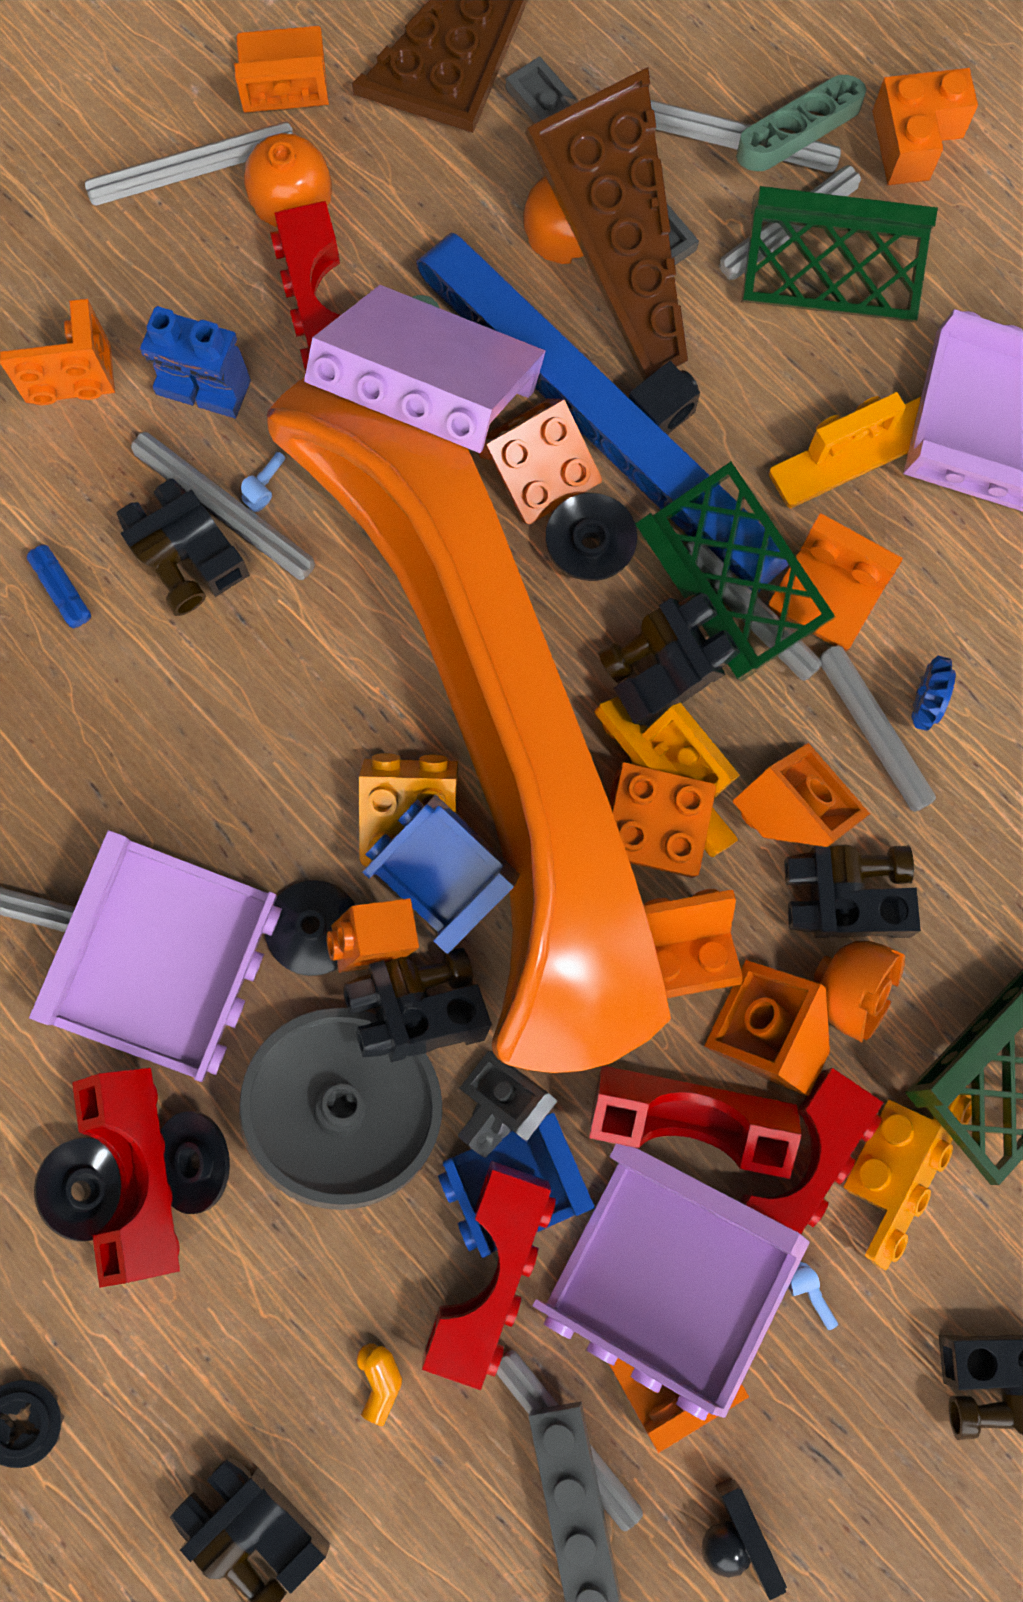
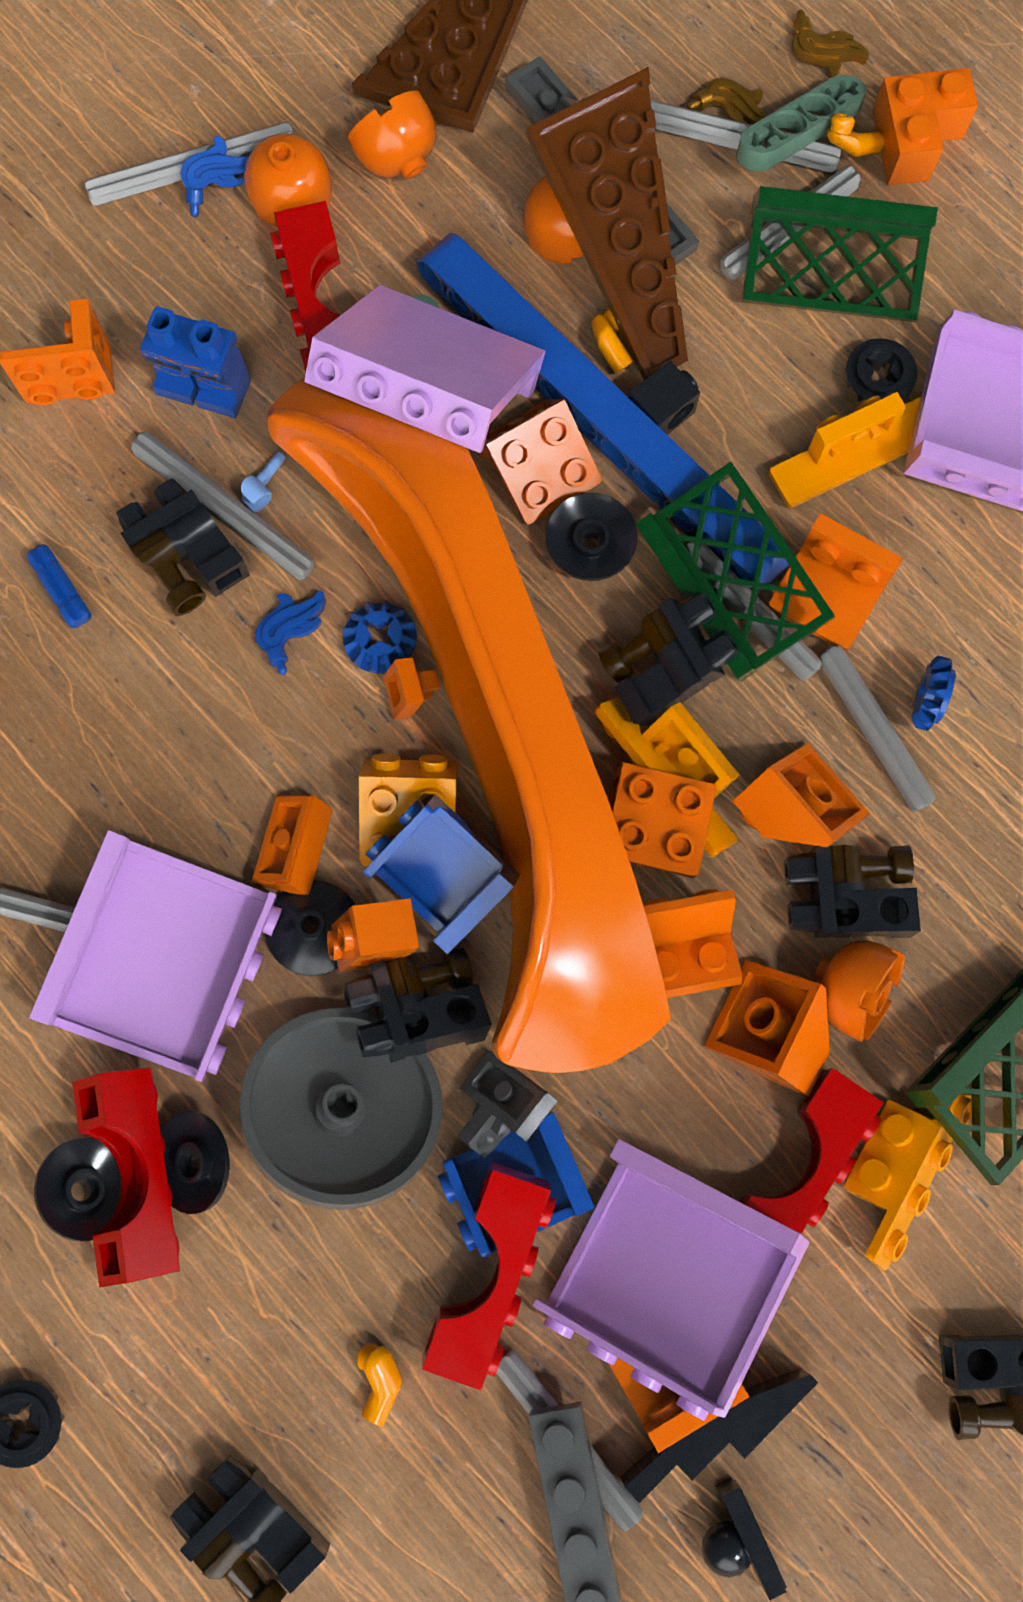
orange bracket [234,26,329,113] -> none
red arch [589,1066,802,1179] -> none
light blue hand [788,1262,838,1330] -> none
none -> blue piece [180,136,250,217]
none -> orange slope [251,795,332,895]
none -> blue piece [255,590,326,675]
none -> blue gear [343,600,417,673]
none -> orange cylinder [348,90,437,180]
none -> orange tile [382,657,440,720]
none -> light orange arm [591,309,634,374]
none -> black slope [621,1368,818,1503]
none -> pearl gold piece [687,77,767,125]
none -> pearl gold piece [792,9,869,77]
none -> light orange arm [827,113,884,157]
none -> black gear [844,338,918,401]

